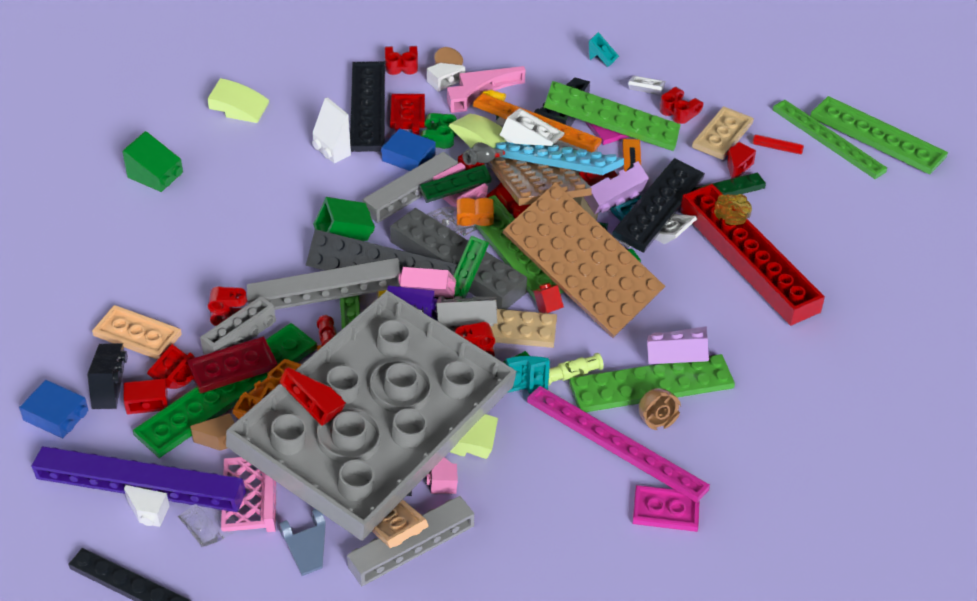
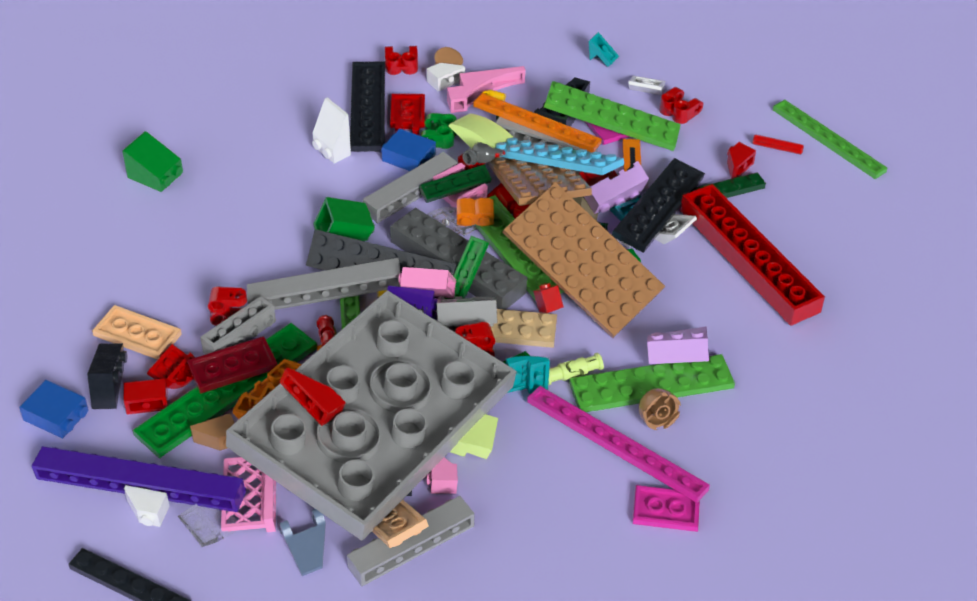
yellowish green slope [208,78,269,123] -> none
white slope [500,108,564,146] -> none
tan plate [692,106,754,160] -> none
clear yellow plate [714,194,752,225] -> none
bright green plate [810,96,948,174] -> none

